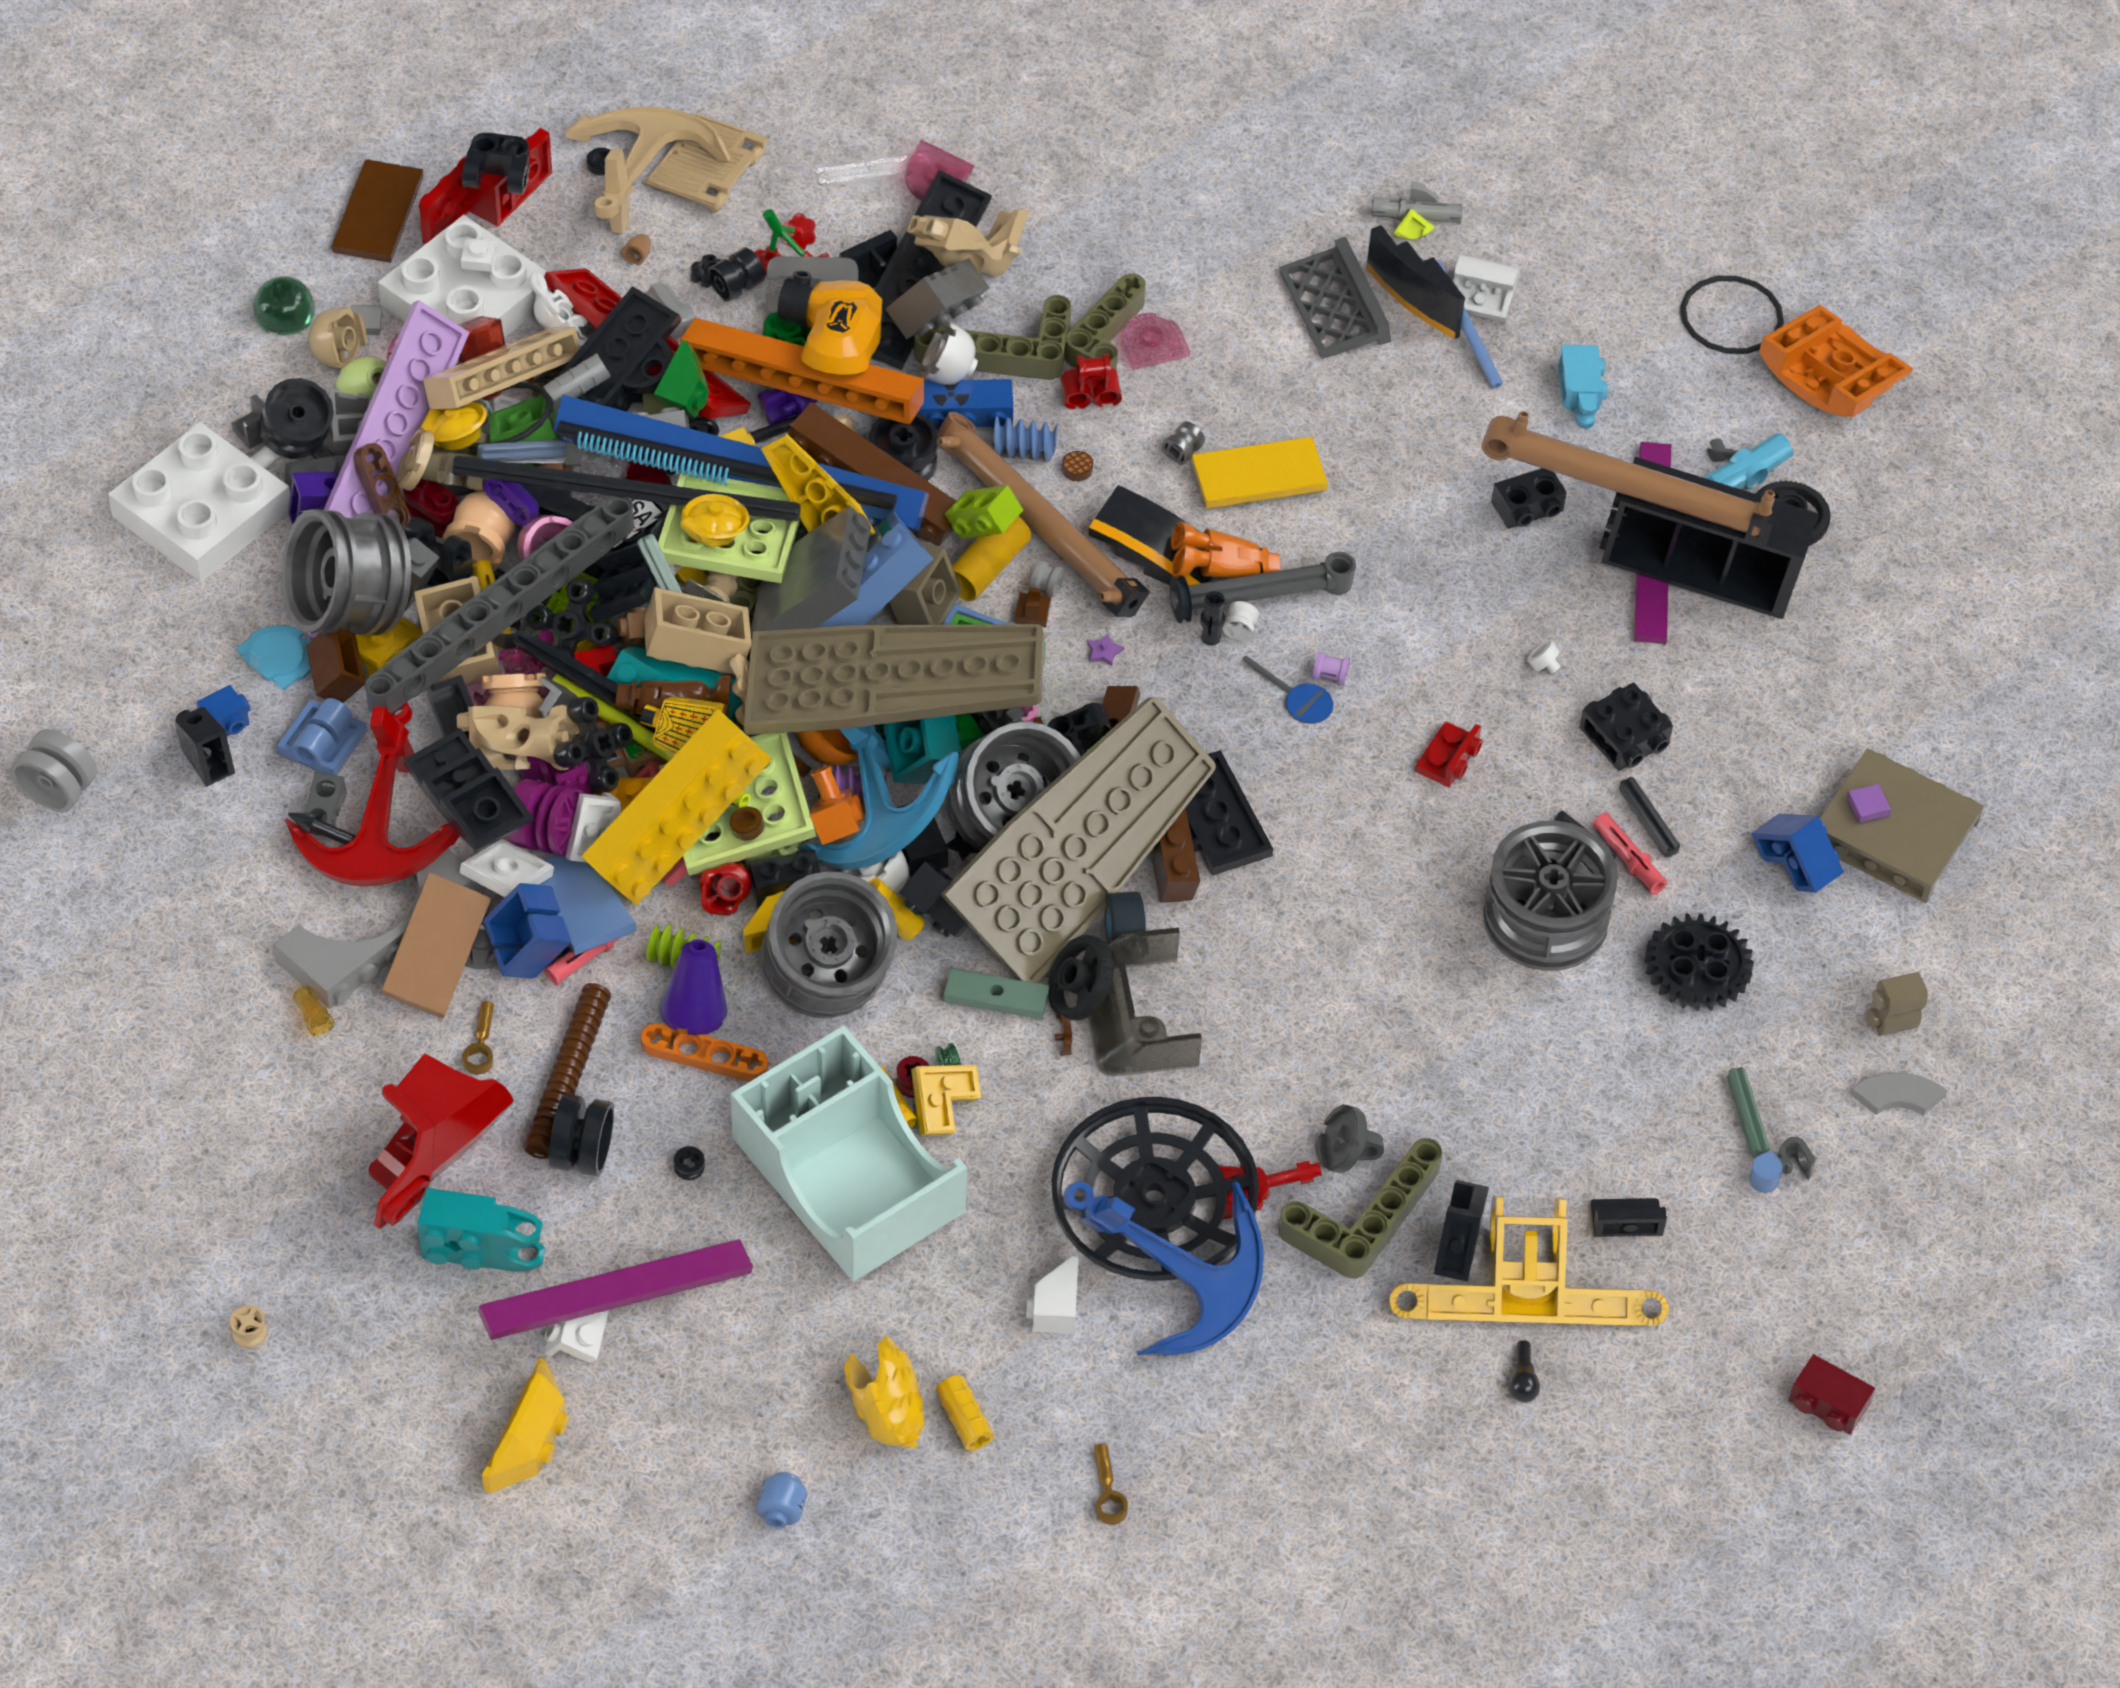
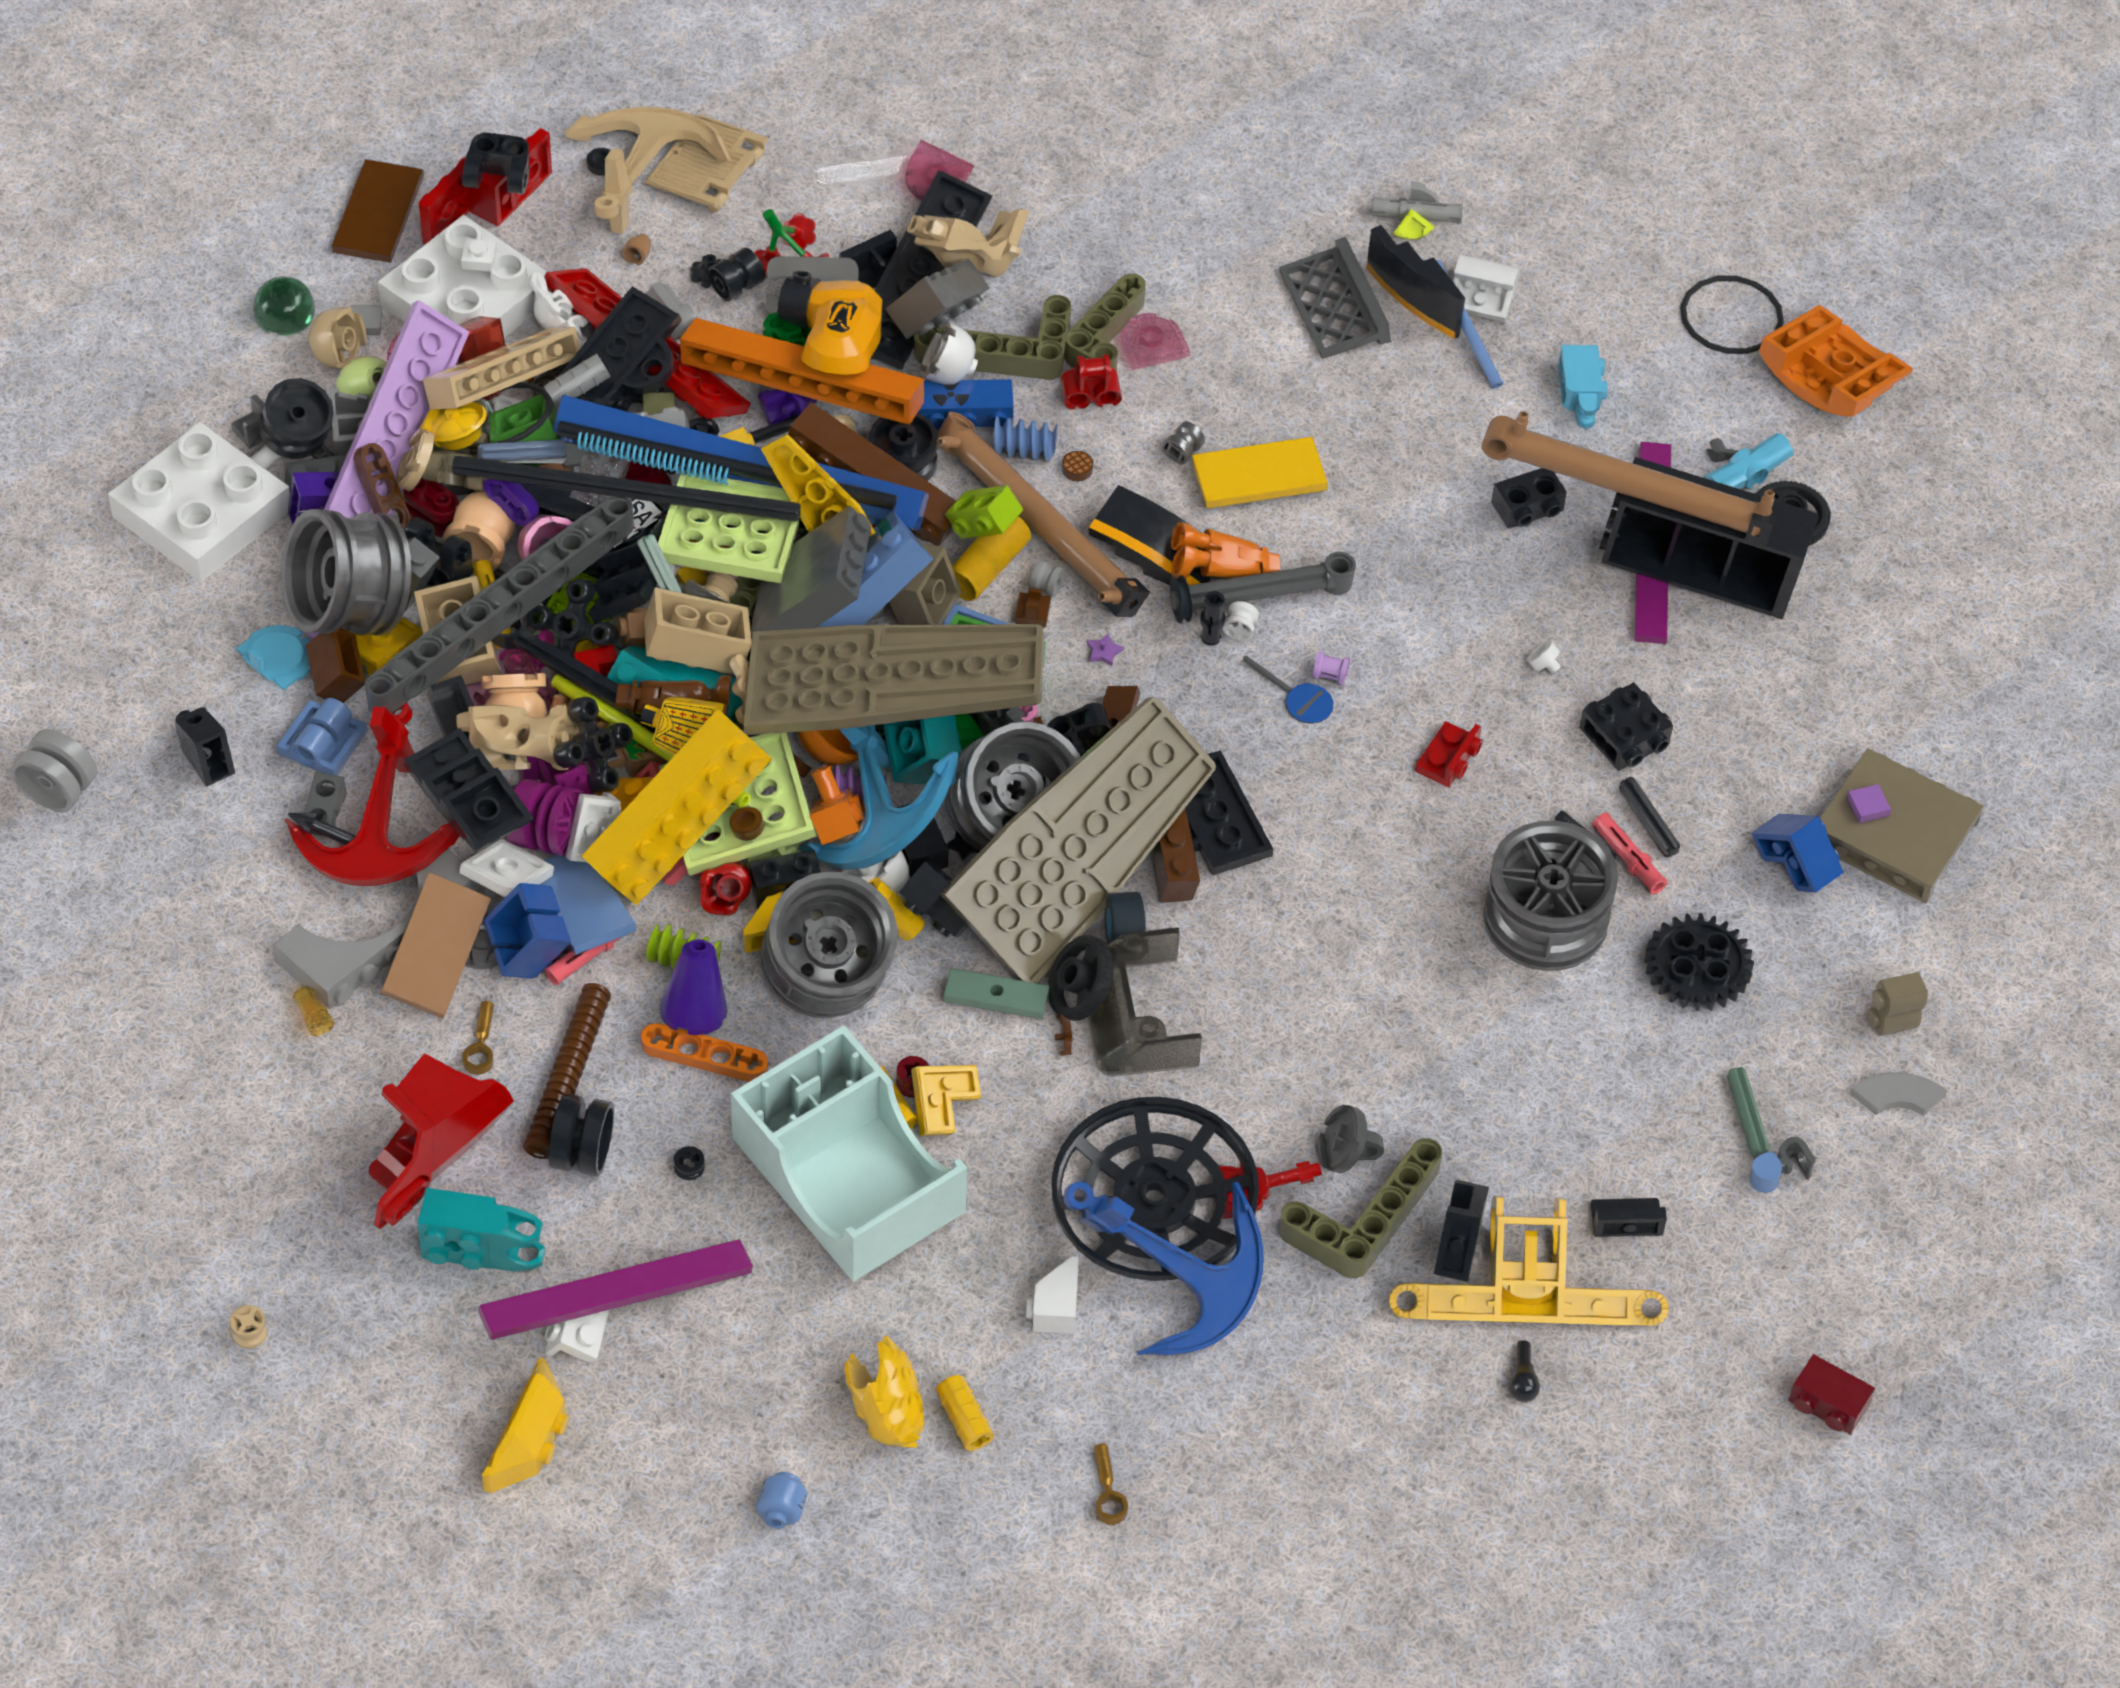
blue brick [196,685,251,736] -> none
flat silver panel [538,676,579,718] -> none
green slope [654,340,709,418] -> none
yellow piece [680,494,749,547] -> none
clear green bush [935,1042,961,1066] -> none

